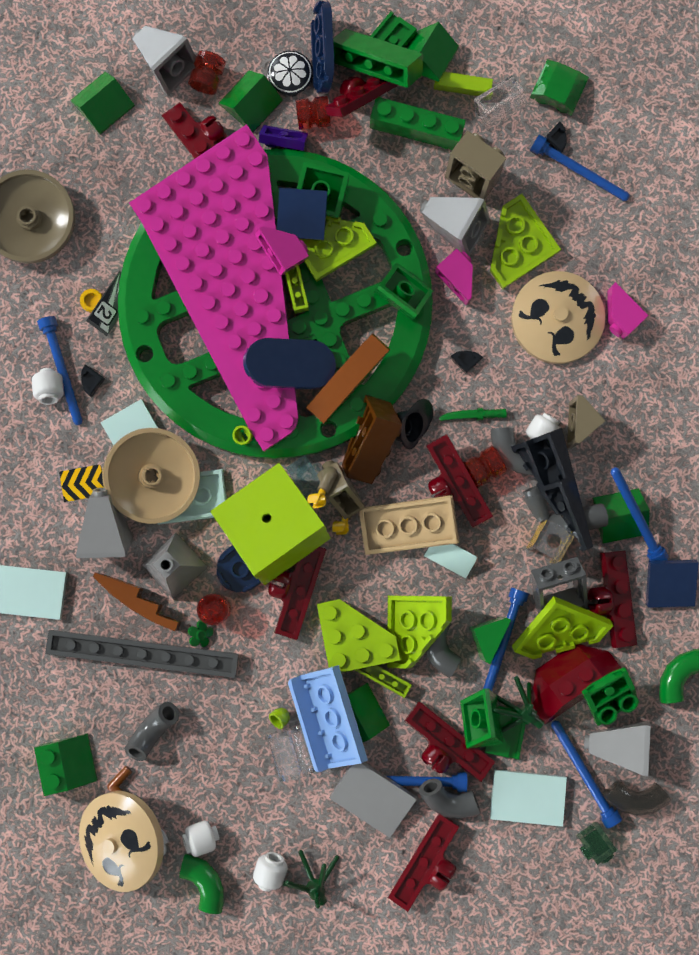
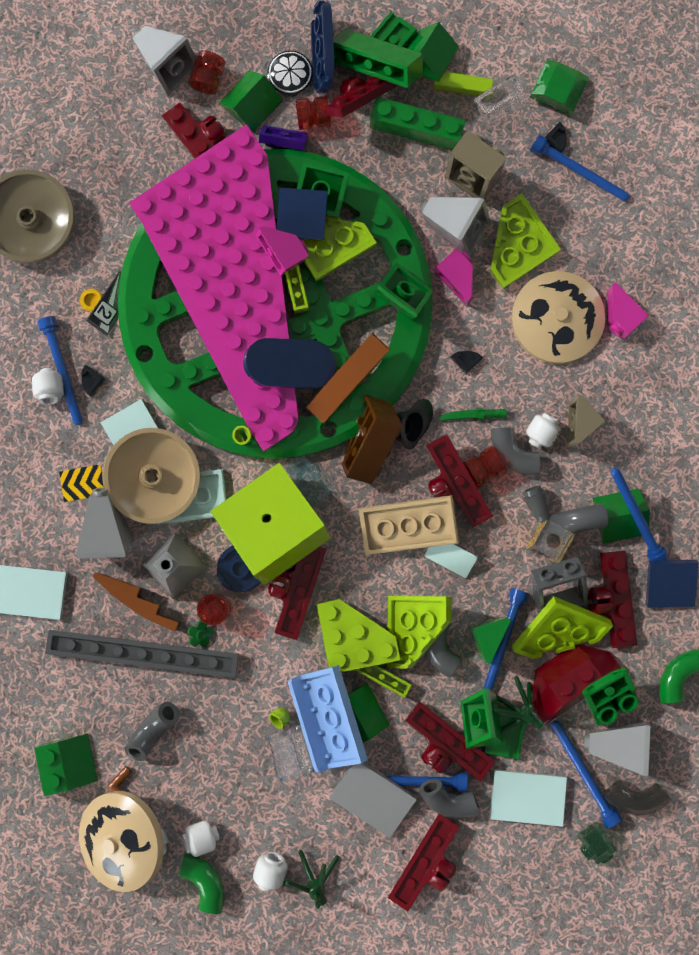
green slope [70,72,135,135] -> none
dark tan torso [307,461,365,535] -> none
black wedge [511,428,593,551] -> none

